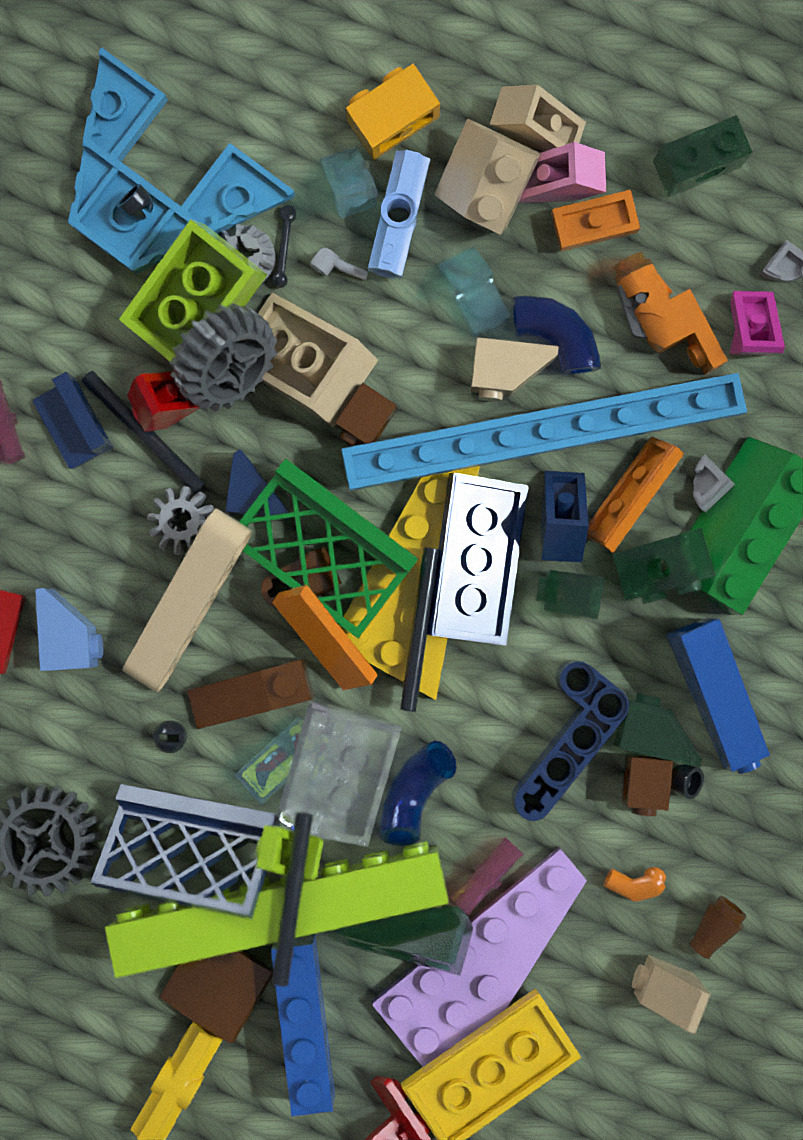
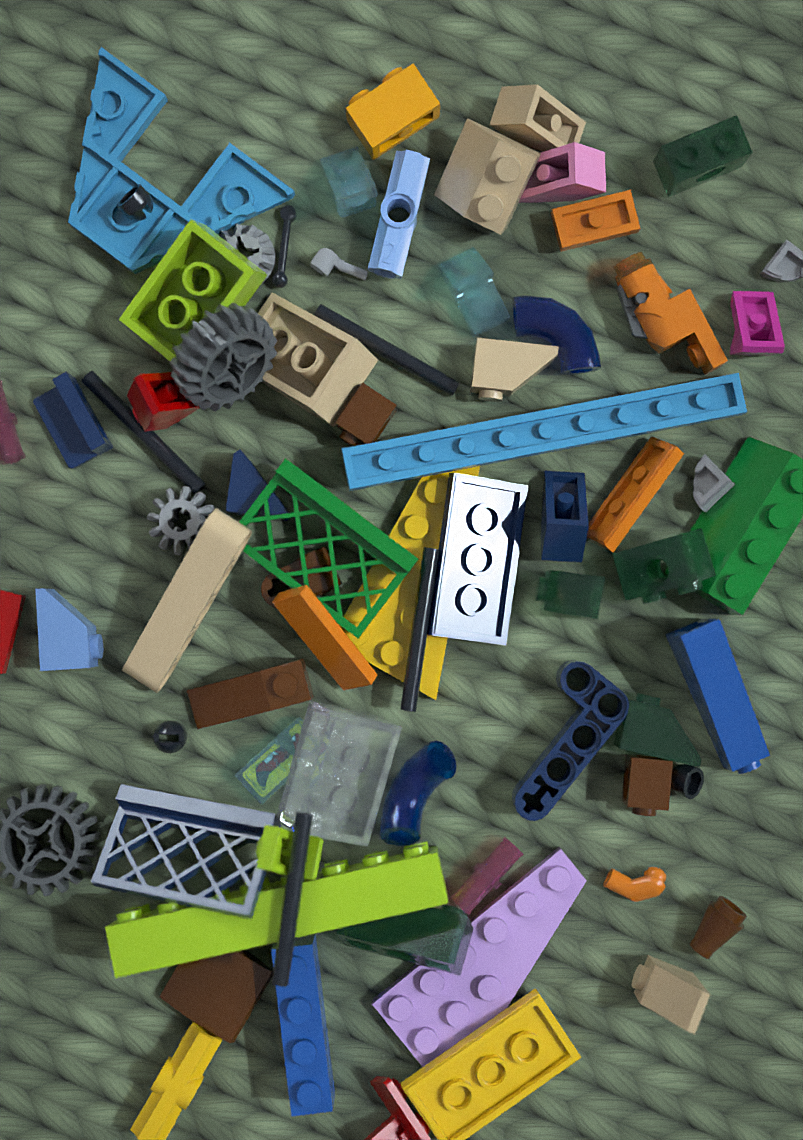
none -> black bar [314,304,460,396]

